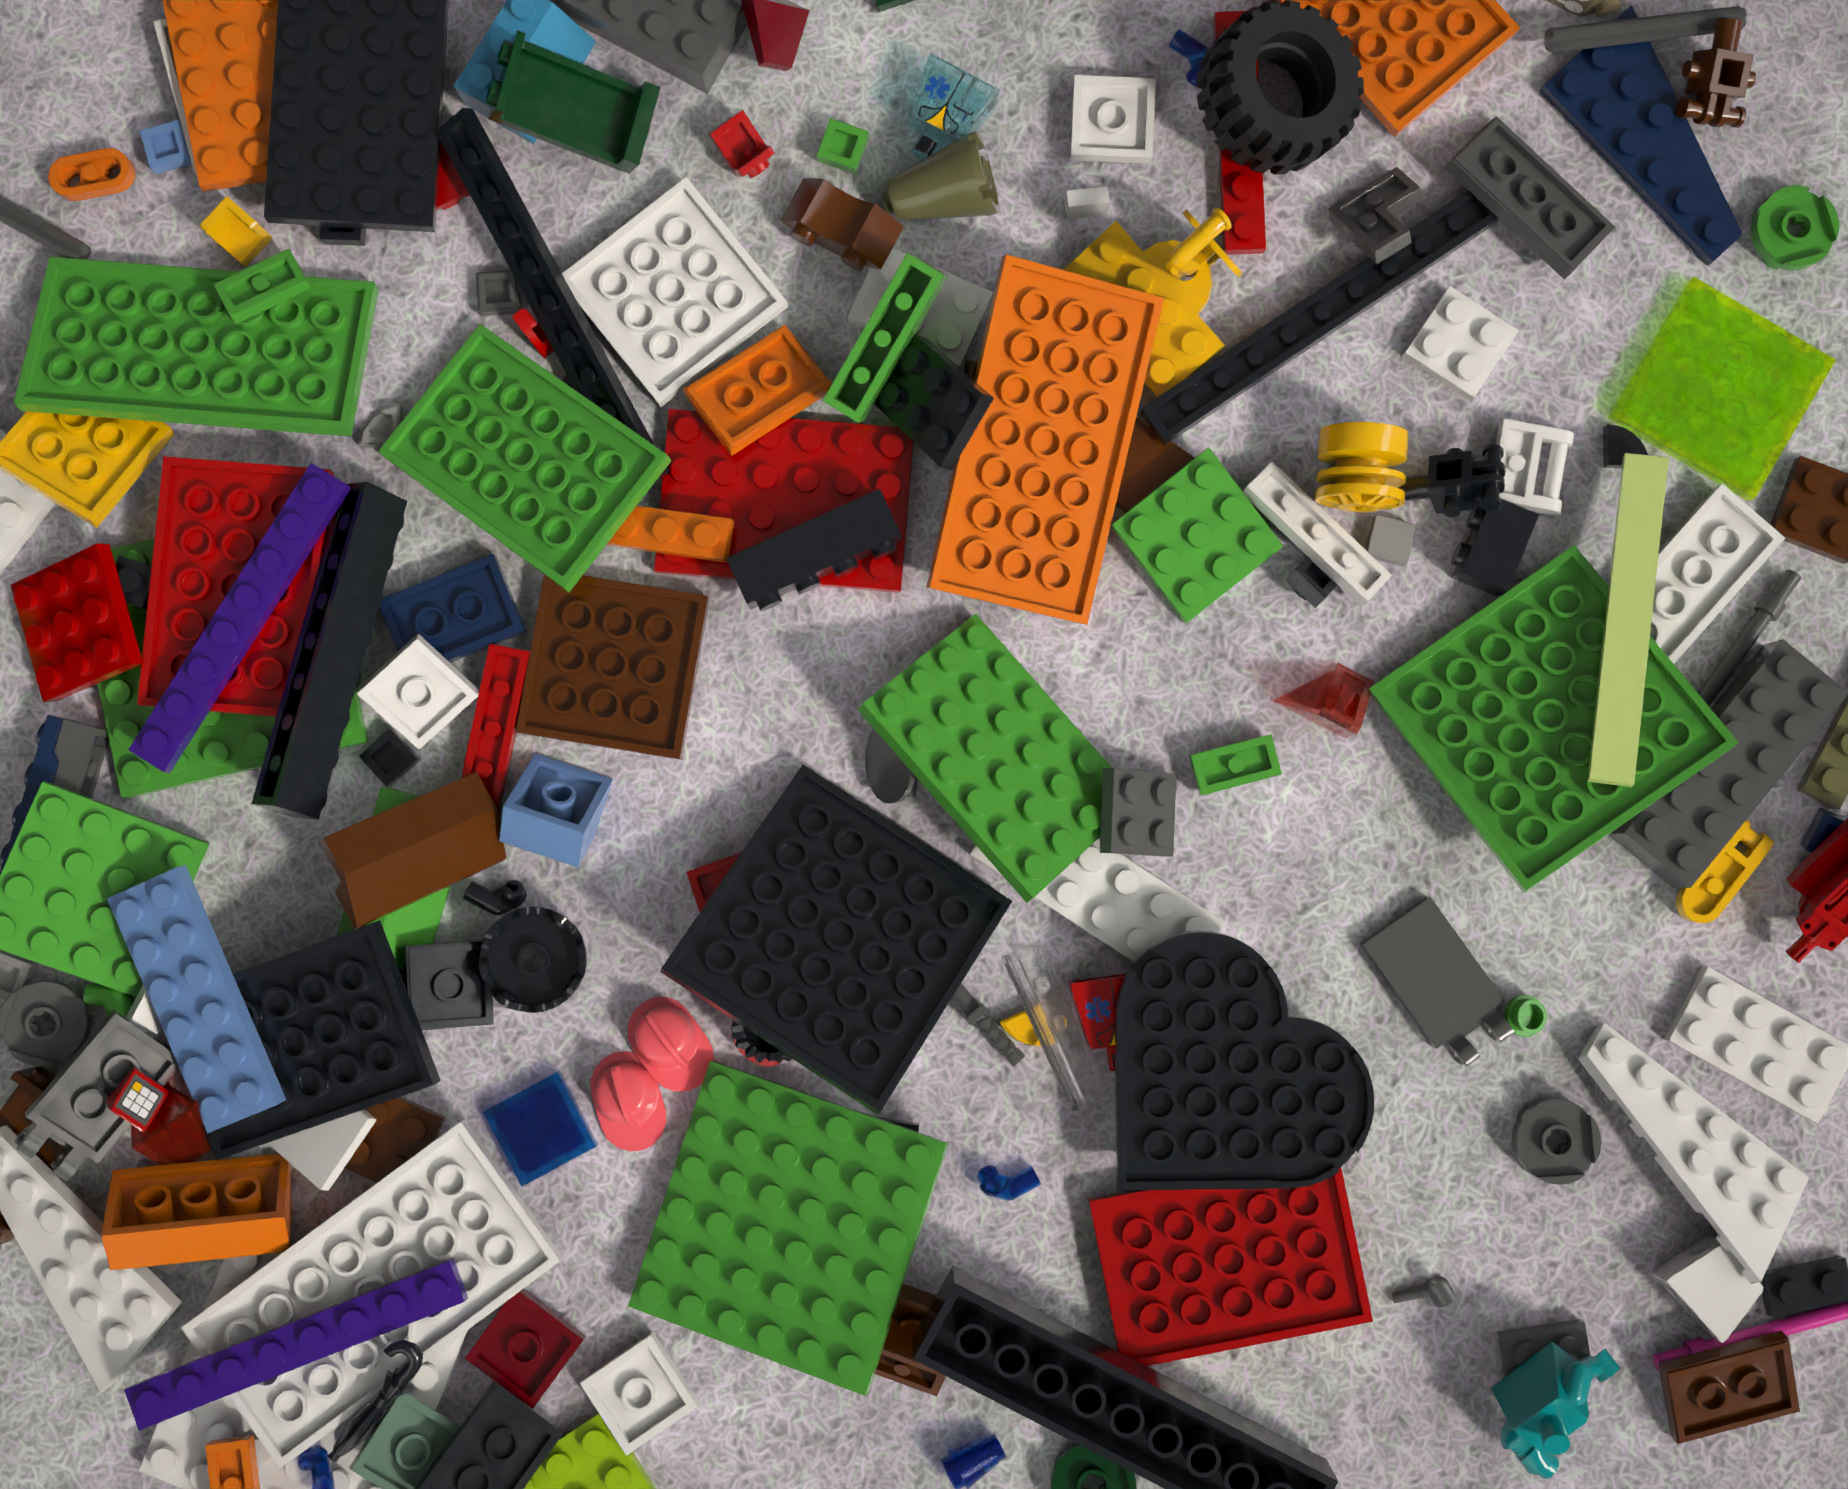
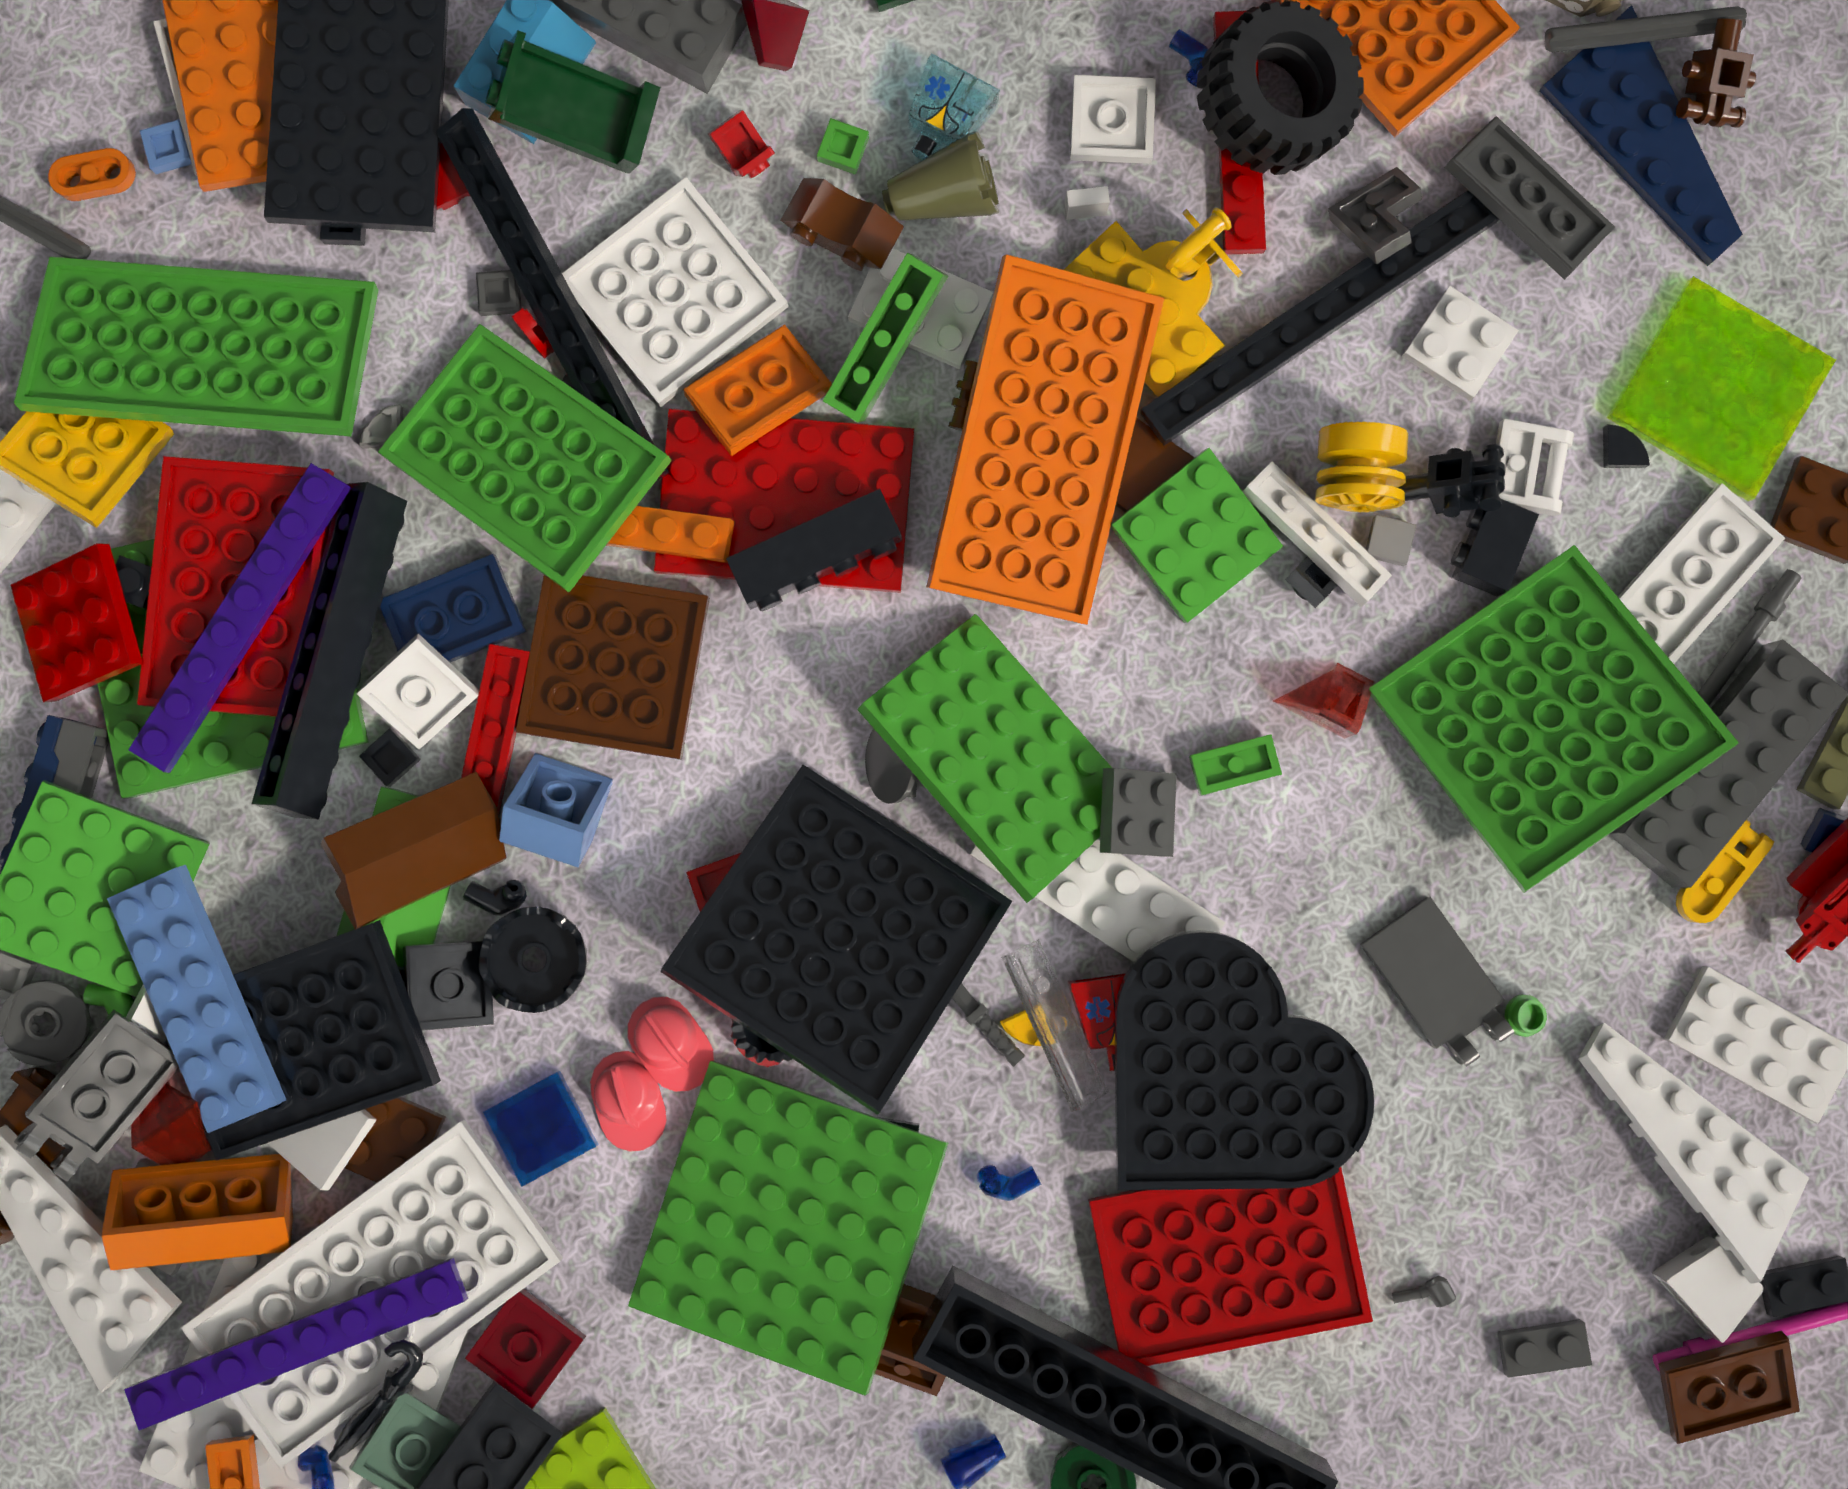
slope [105,1067,170,1132] -> none
yellow panel [200,196,273,267] -> none
bright green plate [213,248,311,325] -> none
white plate [580,1332,700,1456] -> none
black plate [875,334,994,470] -> none
teal torso [1491,1342,1620,1479] -> none
dark grey plate [1512,1097,1601,1185] -> none
yellowish green tile [1587,453,1669,787] -> none
bright green plate [1750,185,1839,271] -> none

